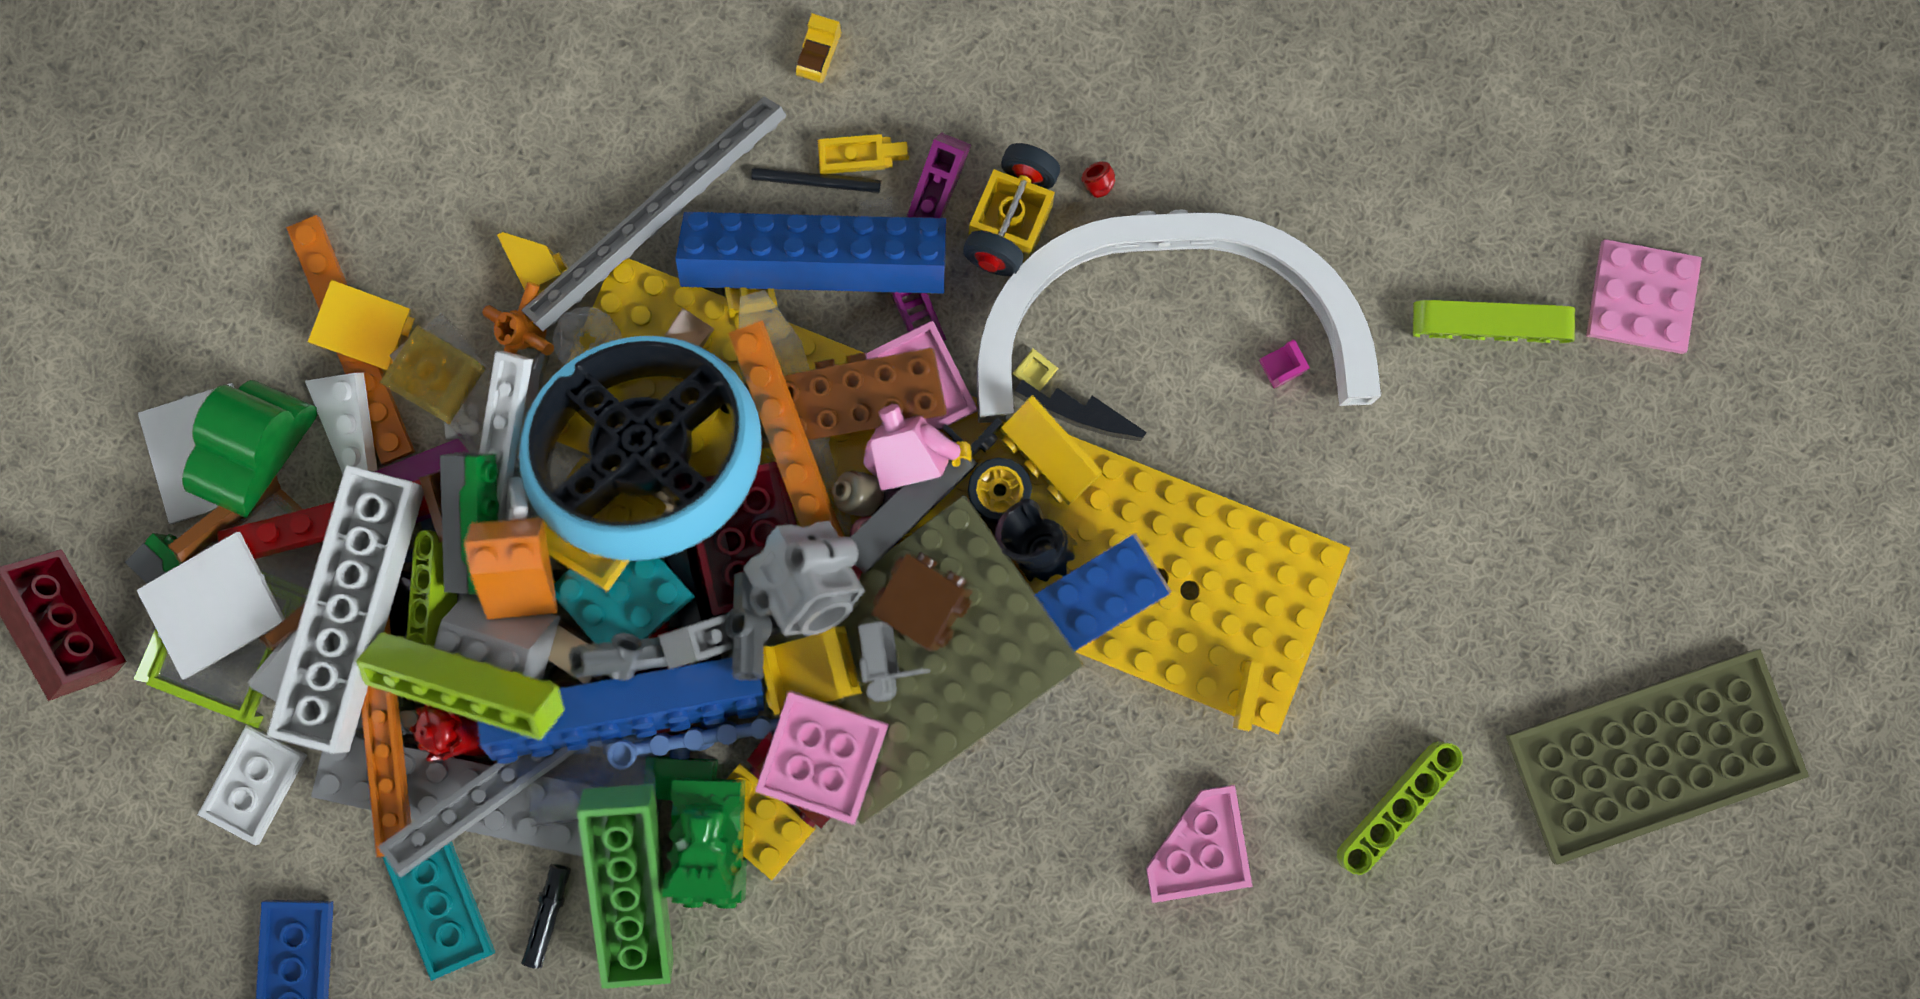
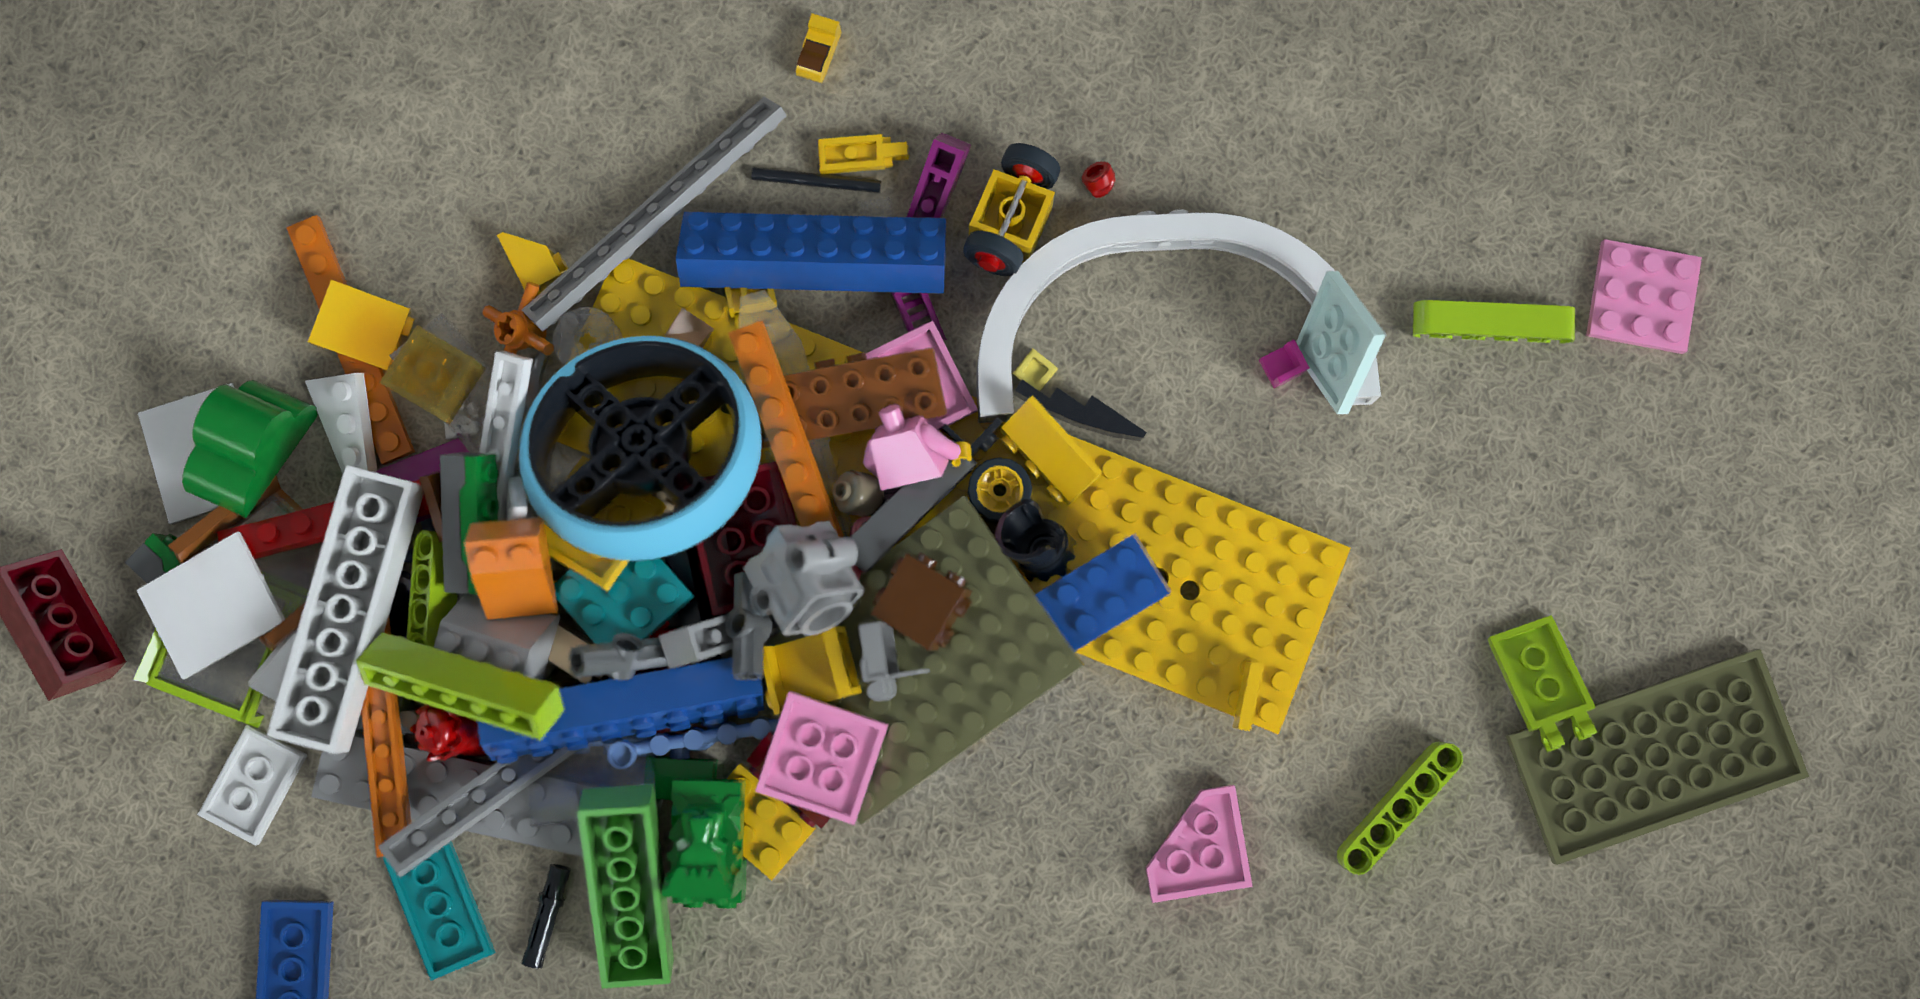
none -> light aqua plate [1296,271,1386,414]
none -> lime tile [1488,615,1597,752]

